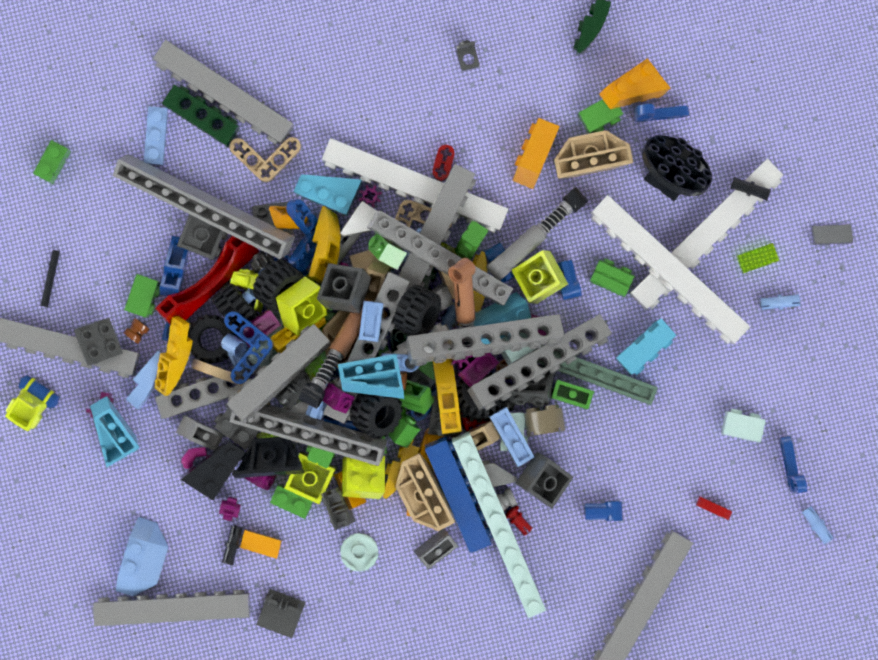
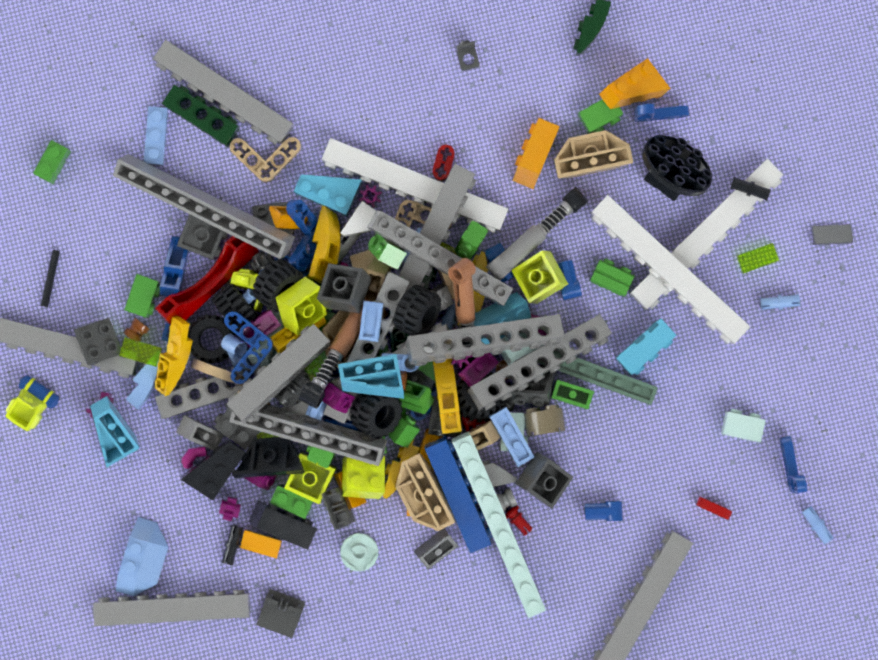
none -> clear neon green tile [119,337,162,367]
none -> black wedge [248,501,317,550]

